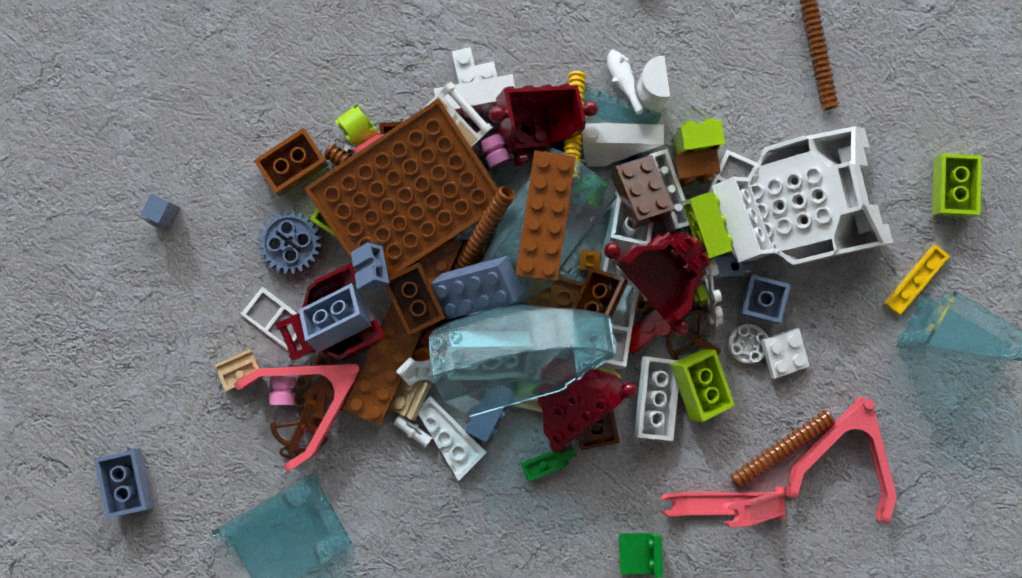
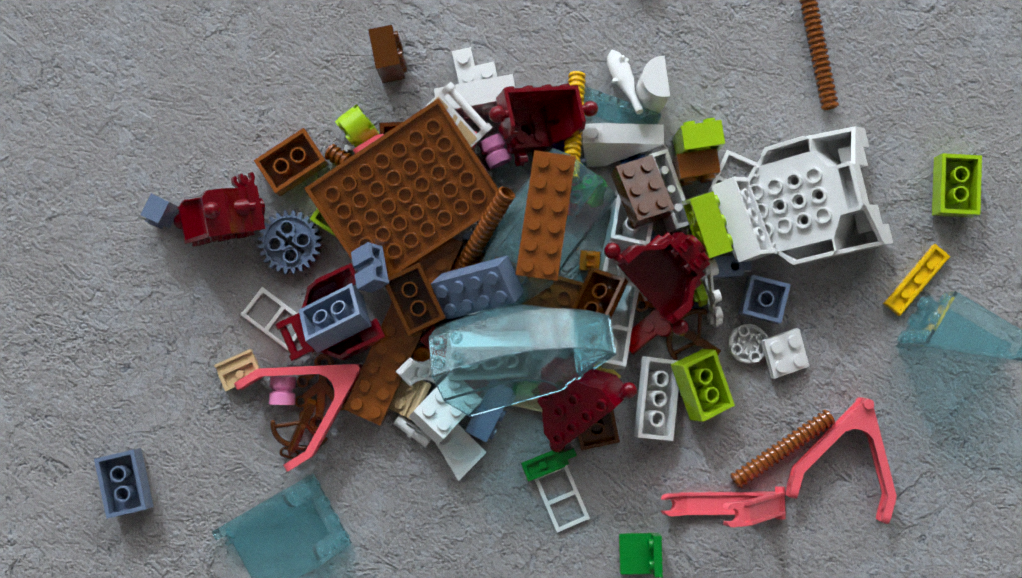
none -> dark red piece [173,172,265,247]
none -> reddish brown brick [368,25,408,83]
none -> white brick [409,375,482,445]
none -> white window [534,465,590,533]

